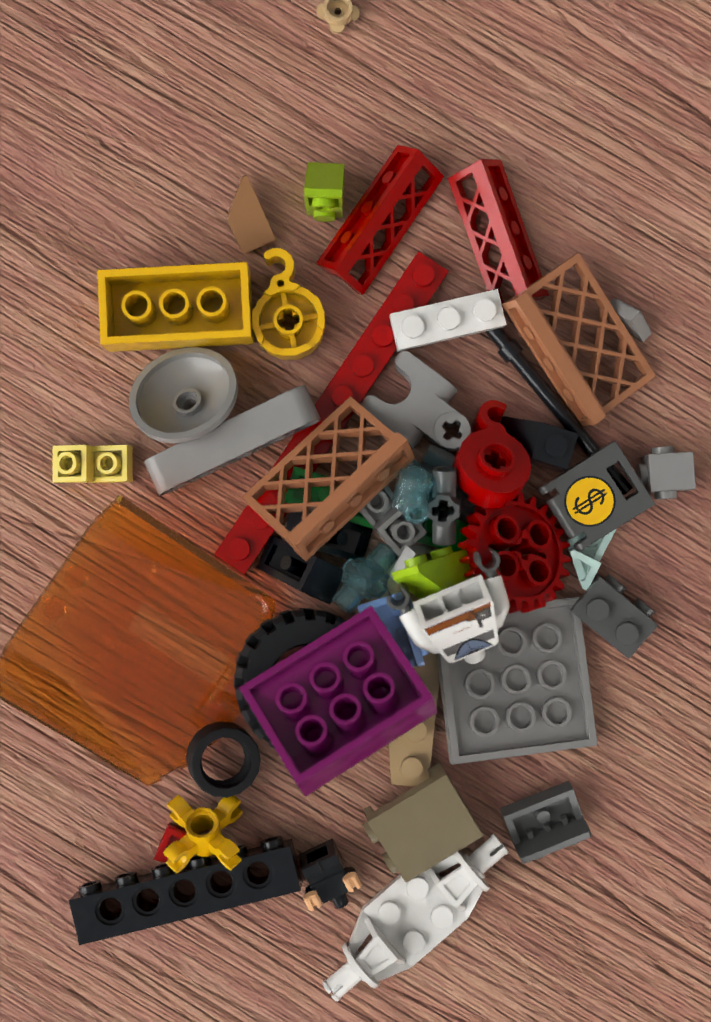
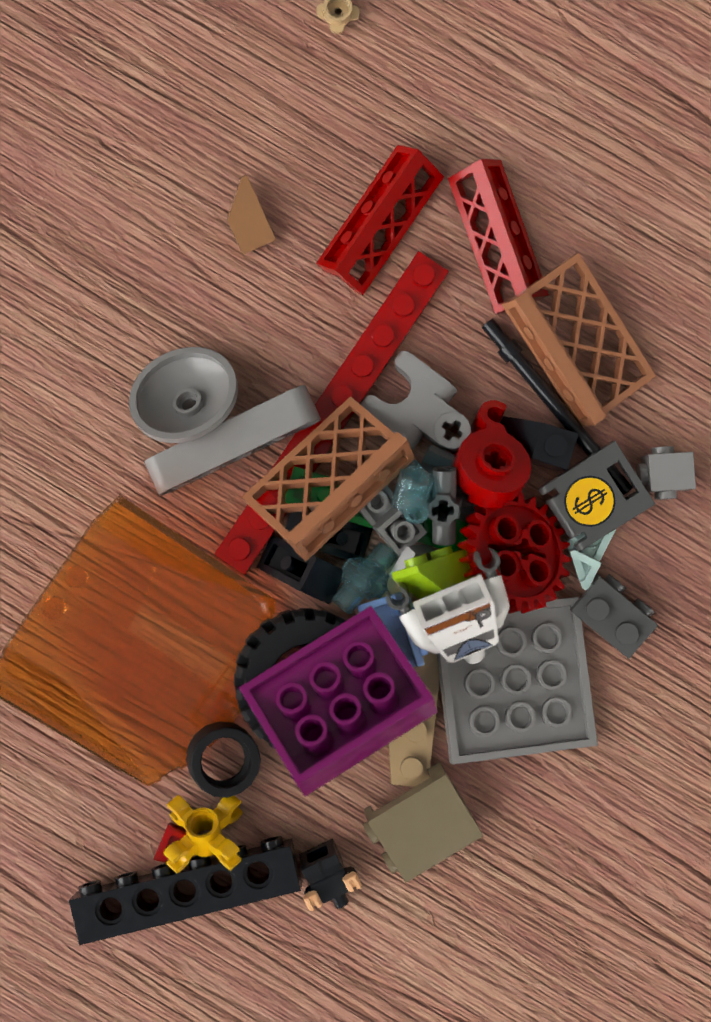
light yellow slope [53,445,133,483] -> none
yellow brick [97,262,254,352] -> none
yellow piece [252,248,326,360] -> none
lime slope [304,162,345,222] -> none
white plate [322,833,509,1002] -> none
white plate [389,289,507,352] -> none
dark grey bracket [500,781,592,864] -> none
light grey tile [610,298,652,342] -> none

